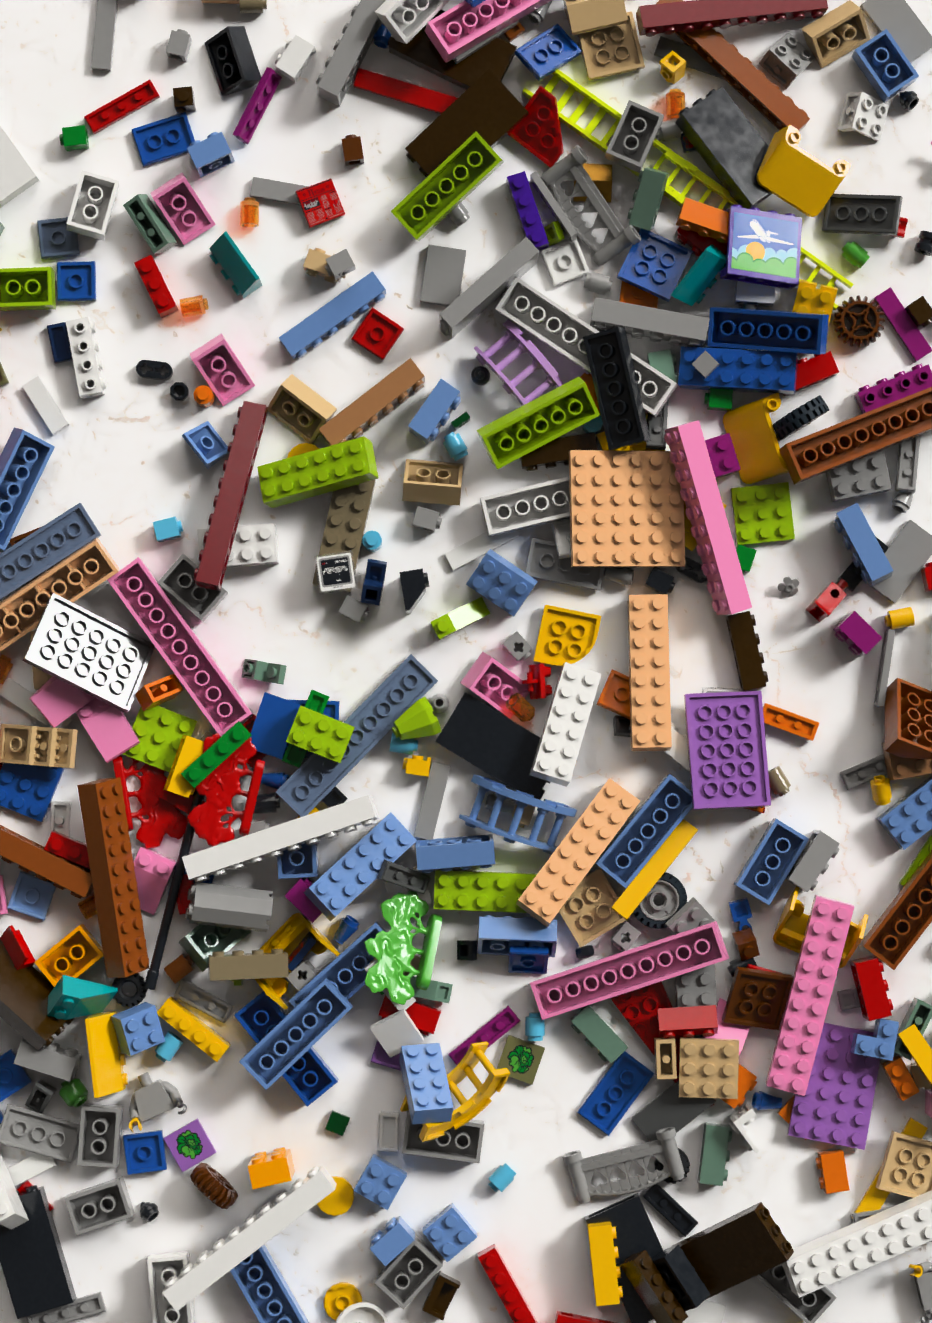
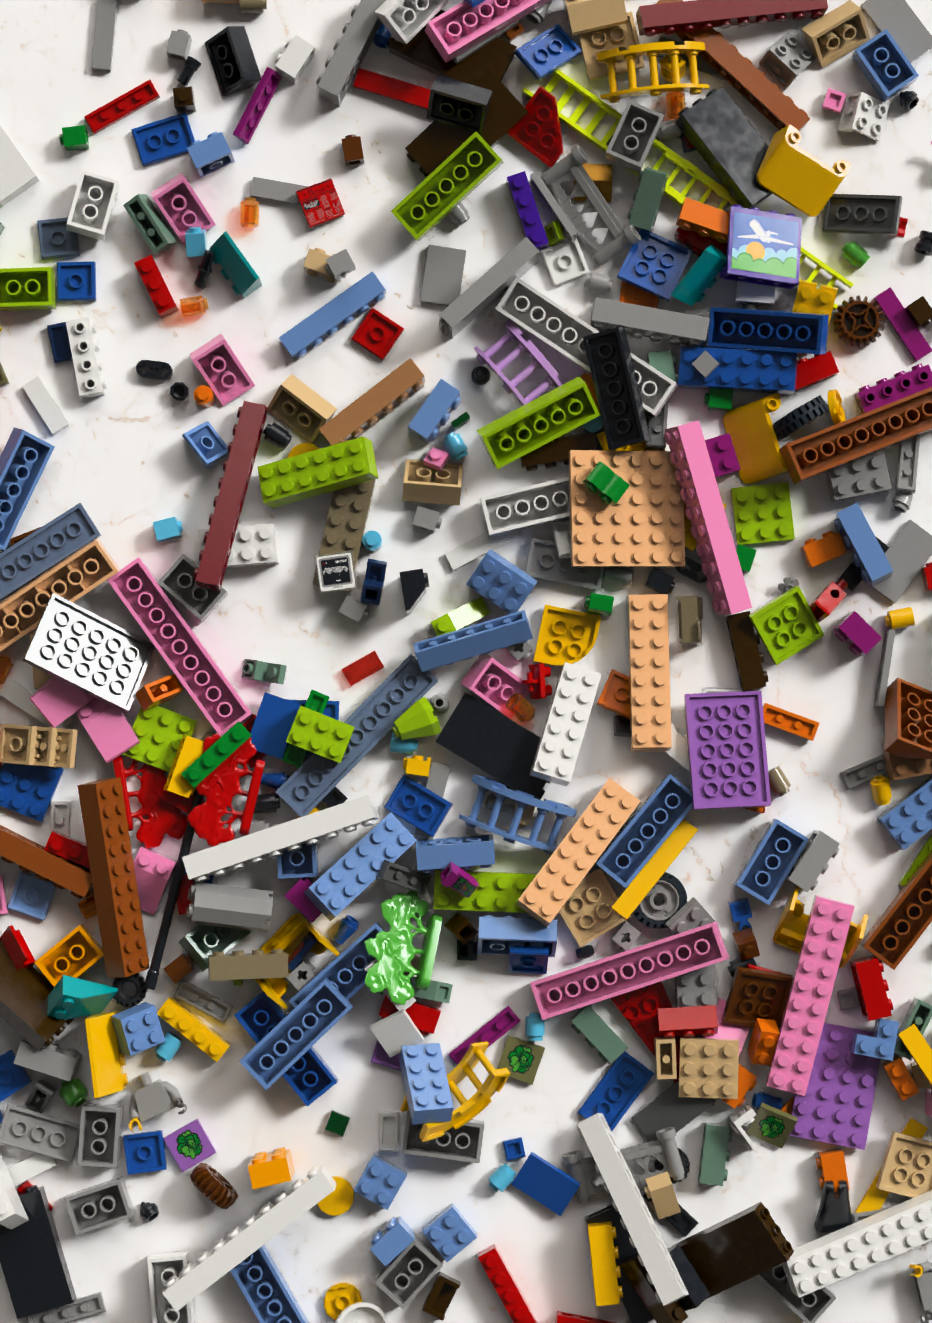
none -> black pin [177,56,201,86]
none -> medium azure brick [185,227,207,257]
none -> black axle [194,250,215,288]
none -> black brick [263,423,293,449]
none -> clear red tile [341,650,384,686]
none -> blue tile [384,774,453,837]
none -> medium blue brick [414,610,533,672]
none -> bright pink plate [423,447,450,472]
none -> black slope [426,75,493,135]
none -> magenta leg [440,862,479,898]
none -> dark brown brick [444,912,478,946]
none -> blue tile [503,1137,526,1161]
none -> blue tile [511,1152,581,1216]
none -> white brick [577,1113,689,1306]
none -> green brick [583,461,630,506]
none -> green brick [584,593,614,617]
none -> yellow fence [596,41,709,103]
none -> tan brick [644,1171,681,1219]
none -> dark tan piece [676,596,703,645]
none -> olive tile [746,1102,798,1149]
none -> orange brick [747,1018,780,1066]
none -> lime plate [748,586,824,665]
none -> orange brick [801,530,847,569]
none -> black piece [814,1180,853,1233]
none -> bright pink plate [822,88,846,114]
none -> yellow tile [827,389,846,425]

